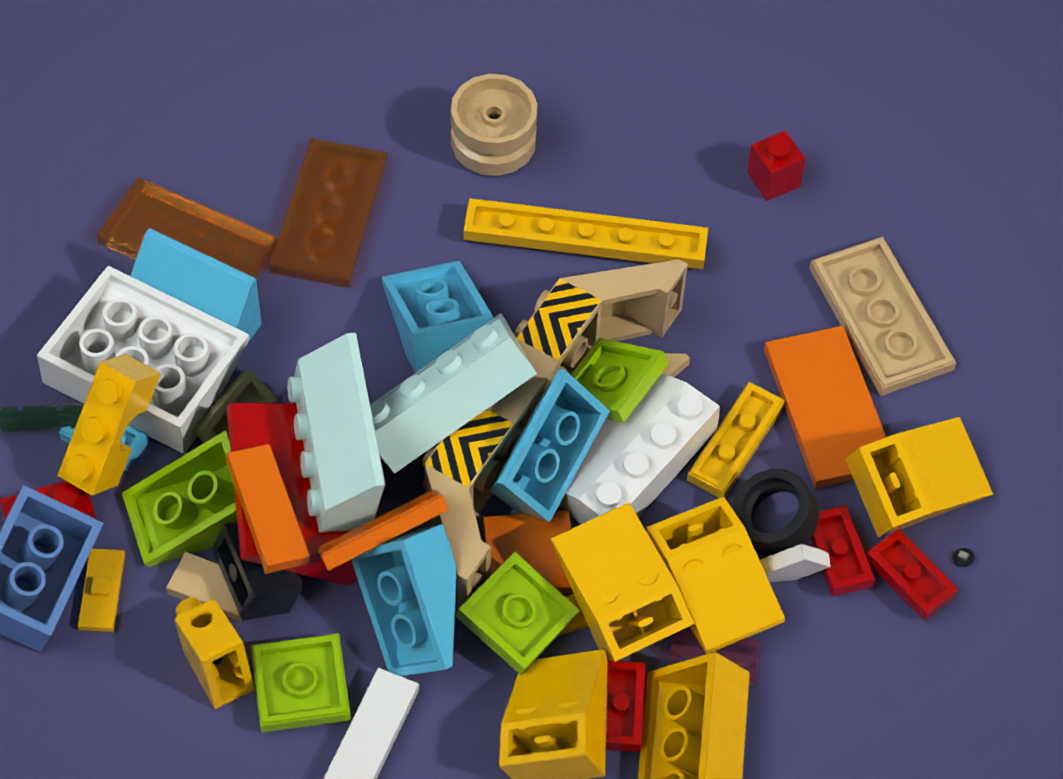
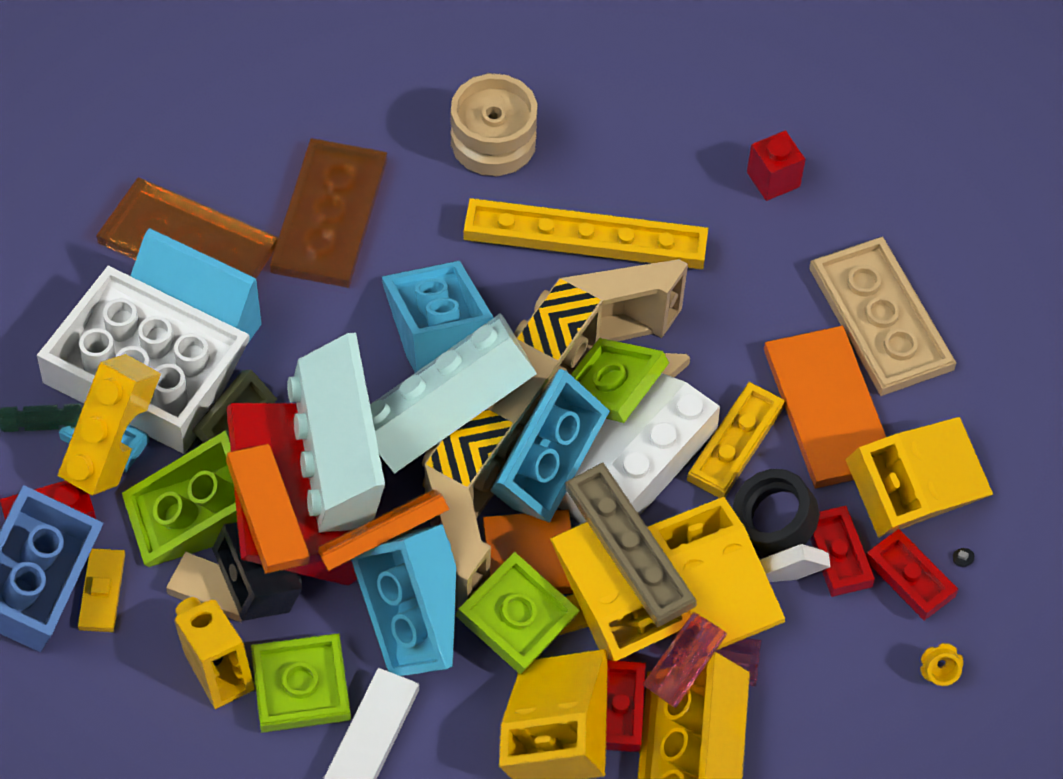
none -> dark tan tile [565,462,697,628]
none -> clear pink tile [643,612,727,708]
none -> yellow plate [920,643,964,686]

